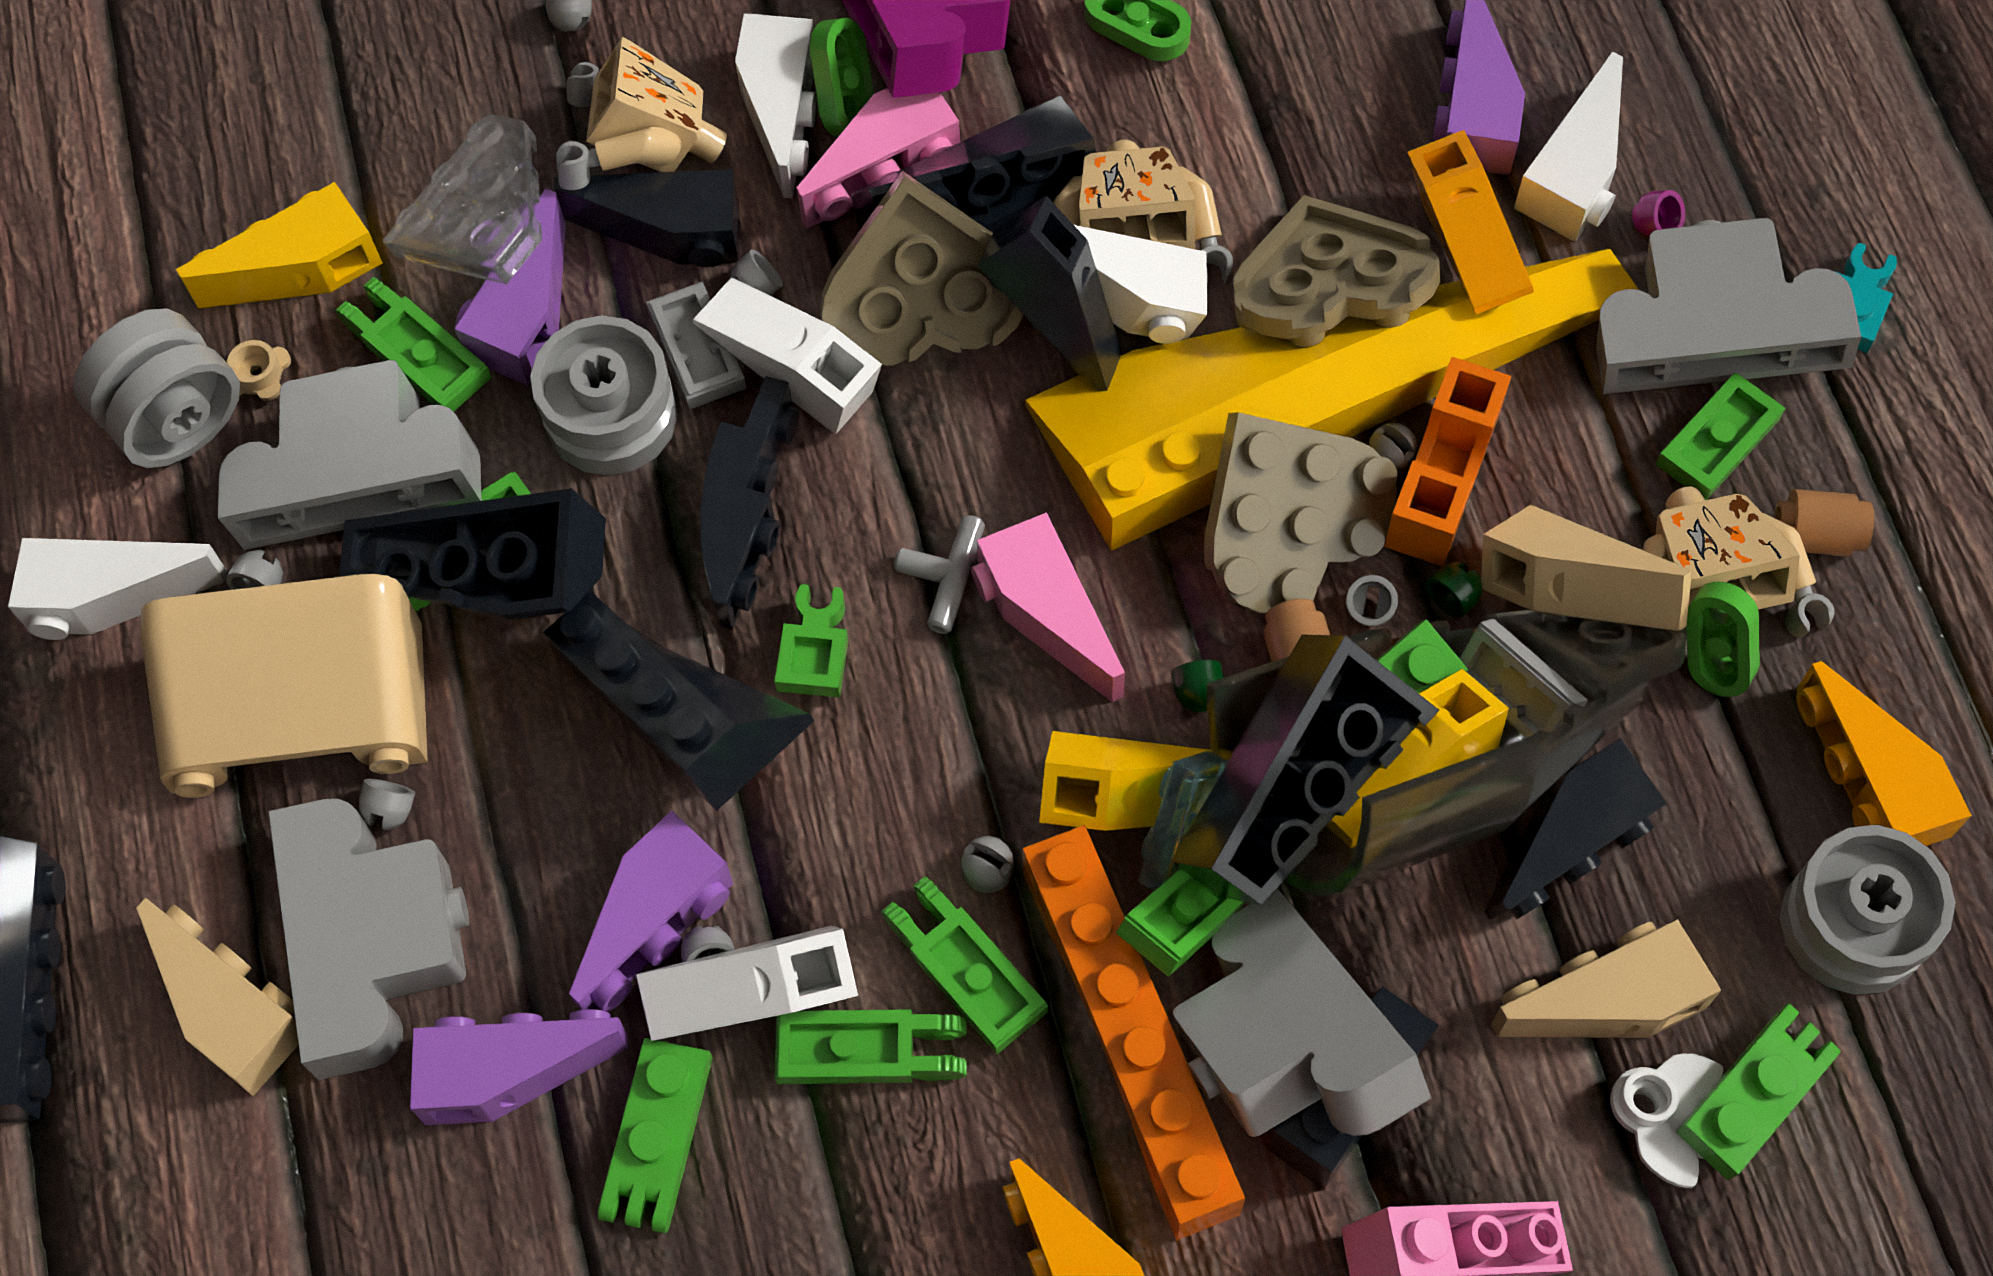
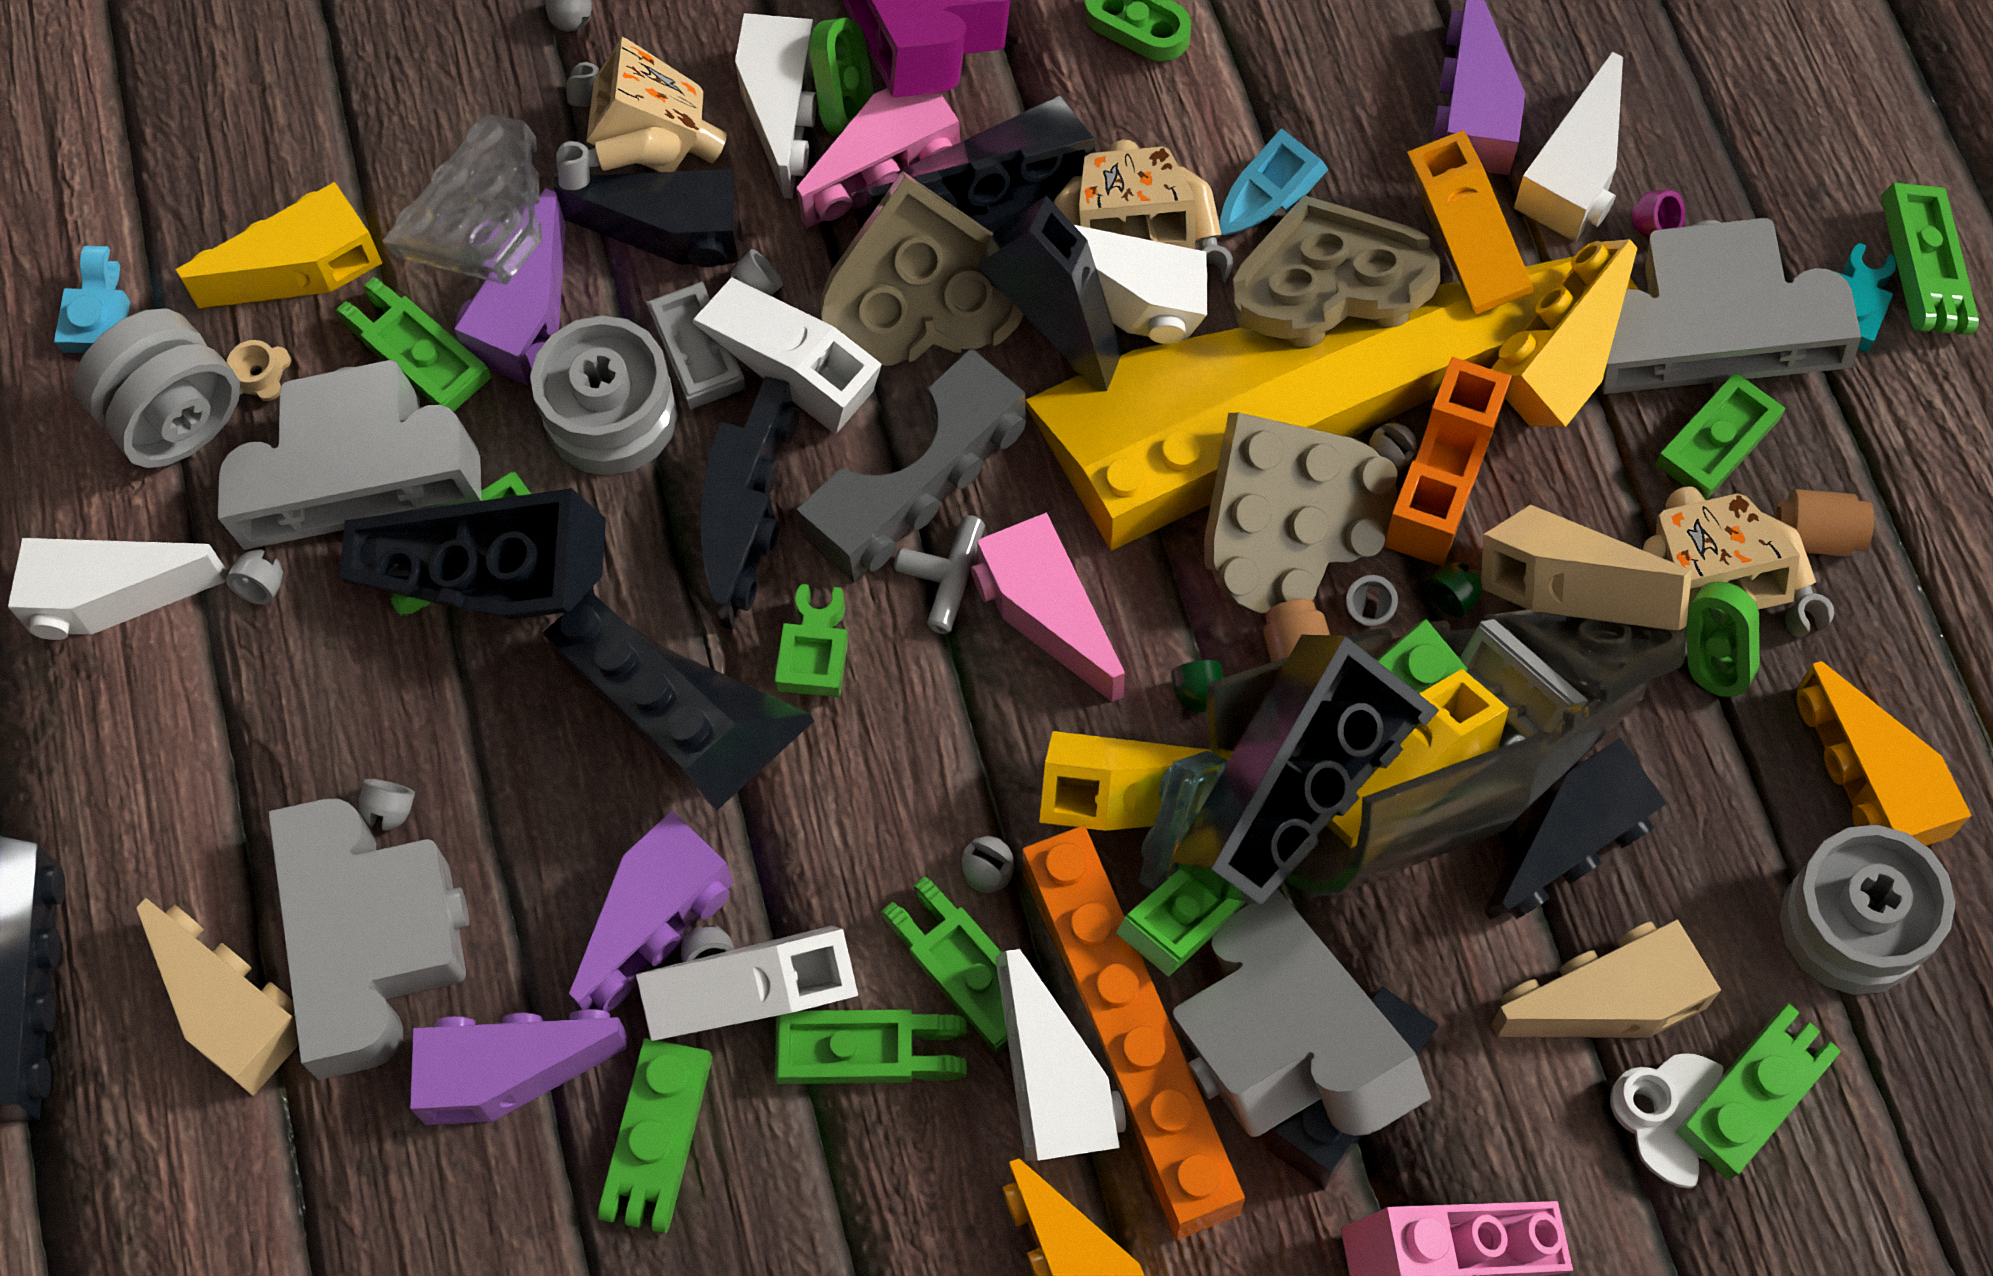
tan windscreen [141,574,428,798] -> none
none -> medium azure plate [54,246,131,353]
none -> dark grey arch [796,348,1026,582]
none -> white slope [995,949,1126,1161]
none -> medium azure plate [1220,128,1329,236]
none -> yellow slope [1491,239,1637,427]
none -> bright green hinge [1880,182,1979,335]

